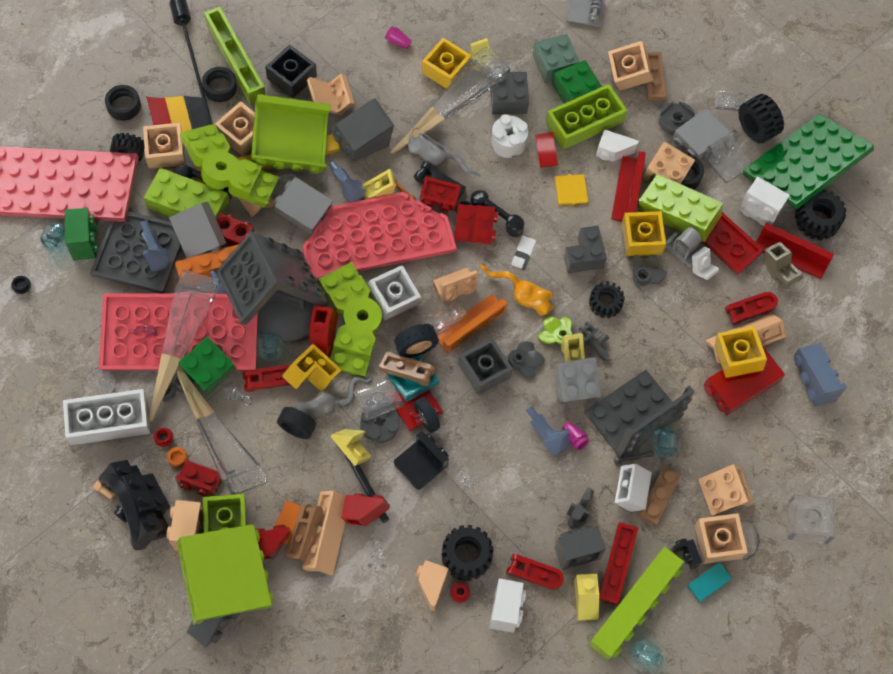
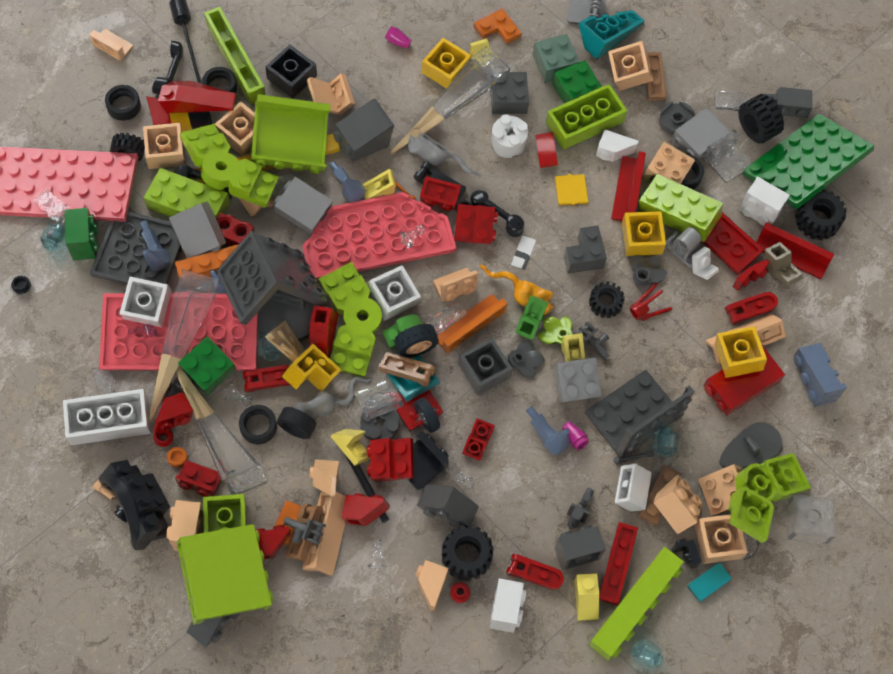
none -> clear plate [33,188,70,226]
none -> light nougat panel [90,29,133,61]
none -> white brick [119,277,172,327]
none -> black piece [152,40,183,95]
none -> red slope [153,392,194,433]
none -> red wedge [158,81,237,113]
none -> black tyre [239,405,277,445]
none -> tan wing [265,320,305,362]
none -> dark grey arm [284,517,326,545]
none -> light nougat slope [309,460,339,496]
none -> red plate [367,438,414,482]
none -> bright green brick [382,315,423,349]
none -> clear piece [399,225,425,248]
none -> dark grey brick [417,484,479,529]
none -> red slope [462,418,495,461]
none -> orange plate [473,8,522,44]
none -> bright green brick [515,295,549,340]
none -> teal wedge [578,10,645,59]
none -> red plant [629,283,672,321]
none -> light nougat slope [653,474,702,534]
none -> dark grey shield [719,423,782,468]
none -> lime plate [728,453,811,543]
none -> red slope [732,260,770,291]
none -> dark grey hinge [763,87,812,118]

